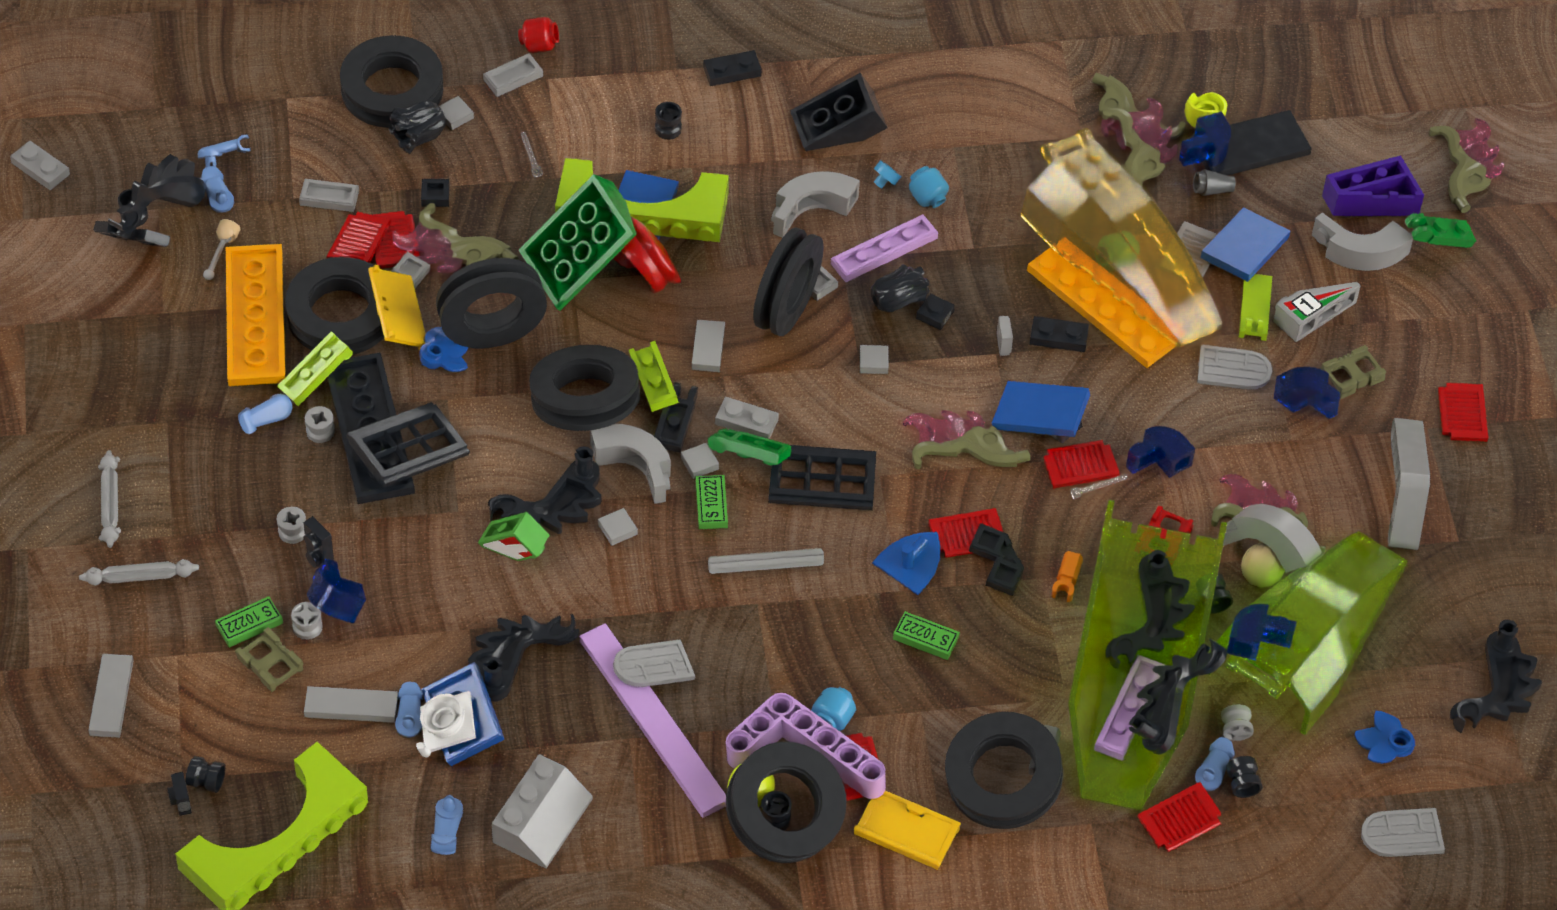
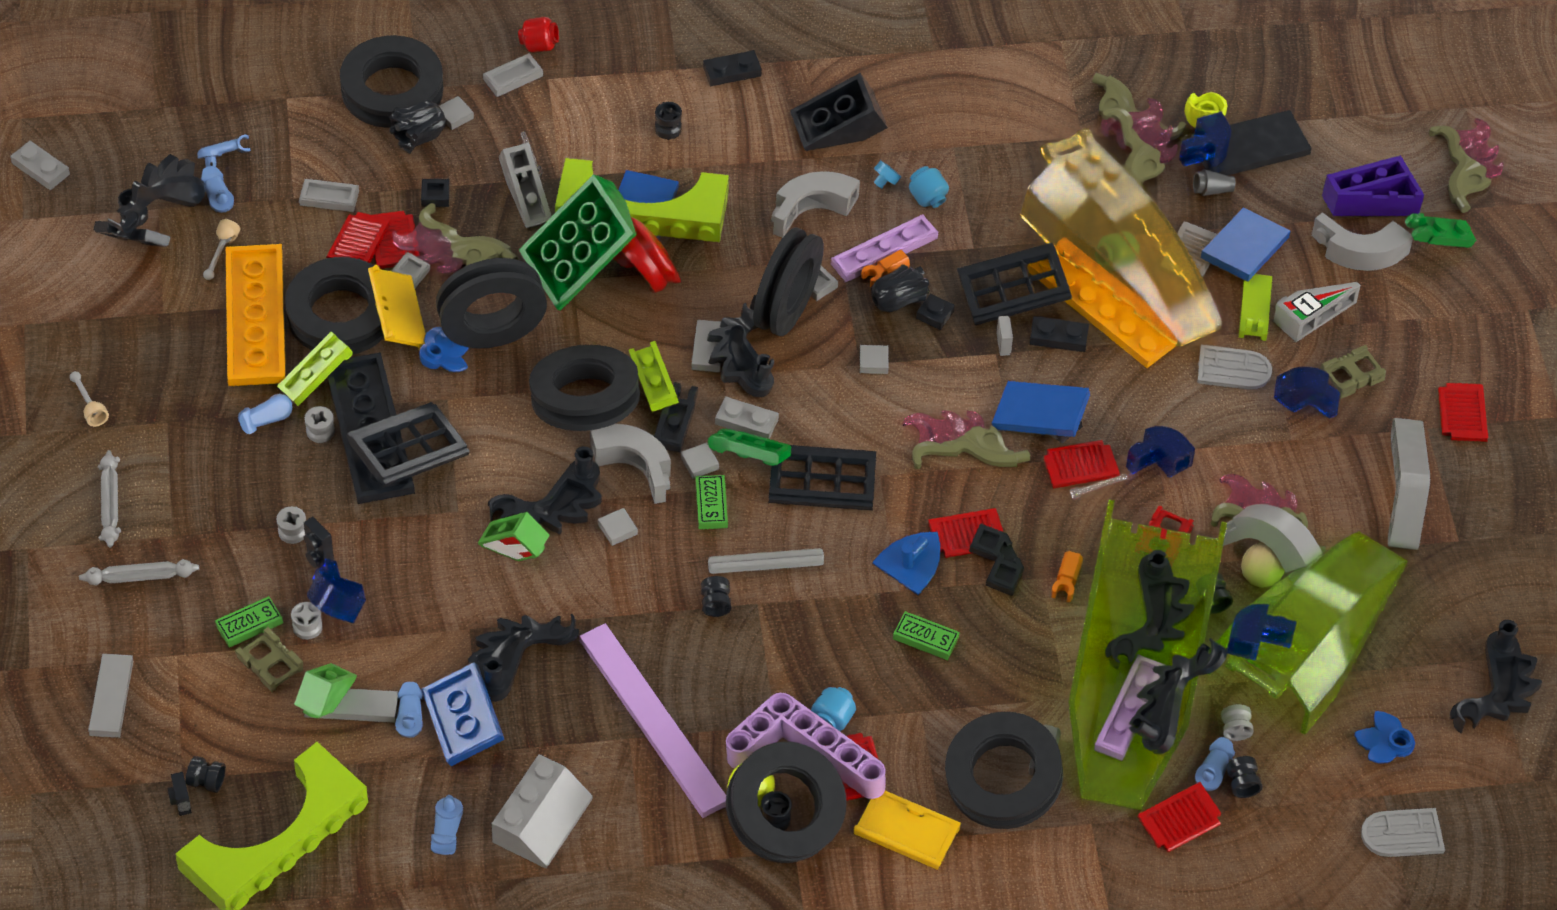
white hat [416,691,476,757] -> none
light grey window [613,640,695,687] -> none
none -> tan hinge [70,371,109,427]
none -> bright green slope [294,663,357,718]
none -> light grey slope [499,142,552,228]
none -> black wheel [701,576,732,617]
none -> black animal [707,295,774,397]
none -> orange bar [861,249,910,287]
none -> black piece [957,242,1072,325]

